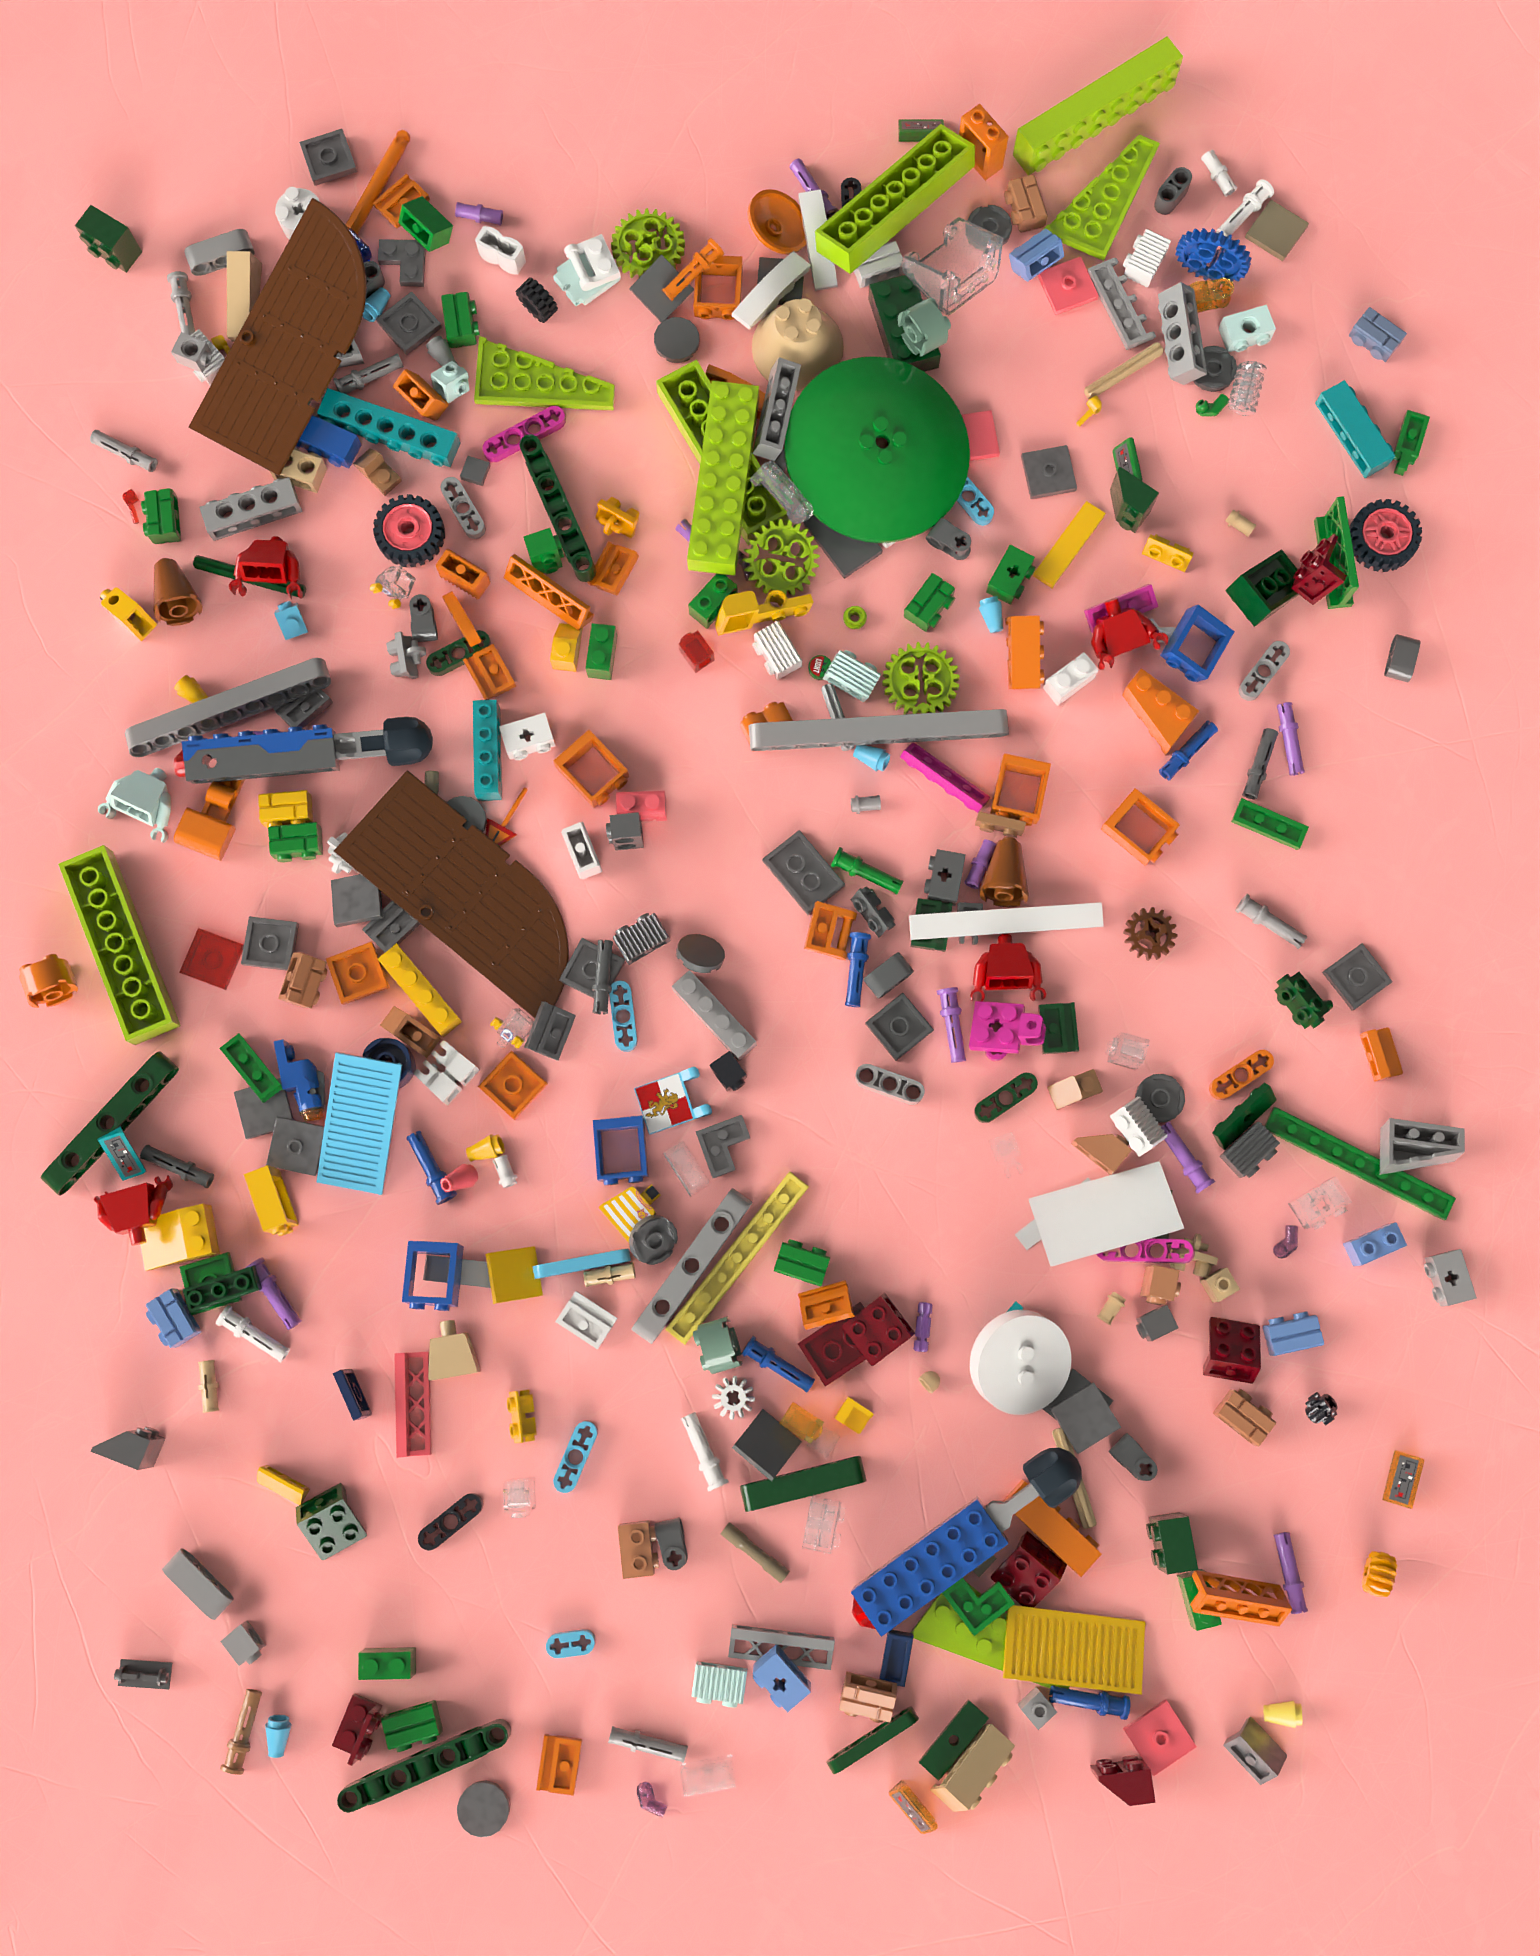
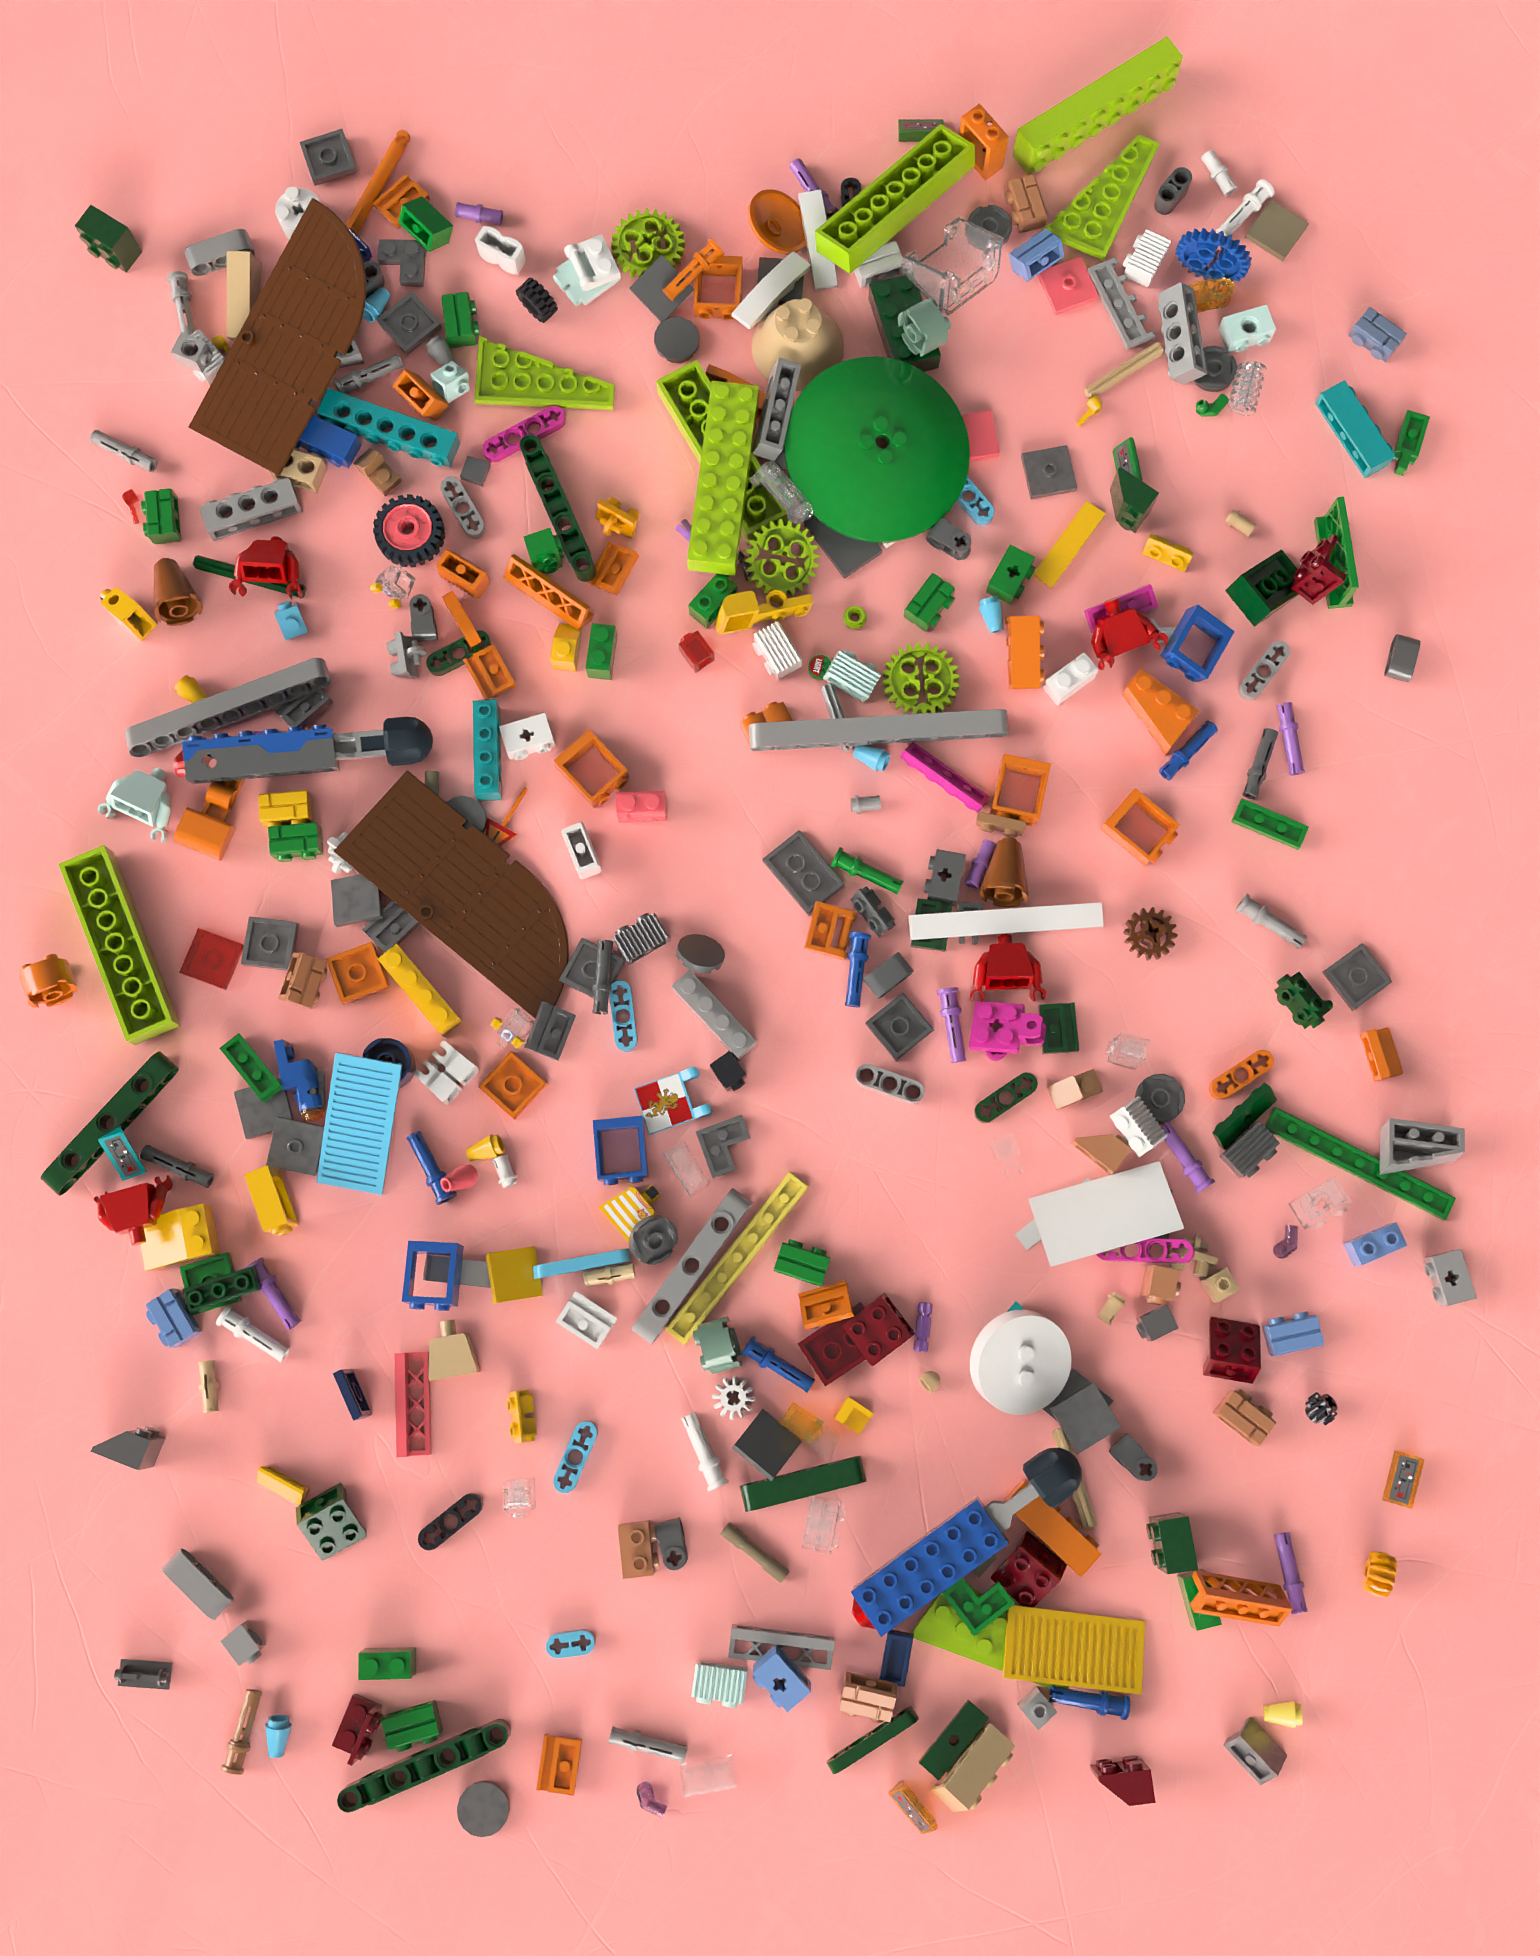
nougat slope [380,1006,441,1058] -> none
dark grey brick [606,812,644,851] -> none
coral plate [1123,1699,1197,1776] -> none
wheel [1349,499,1422,572] -> none

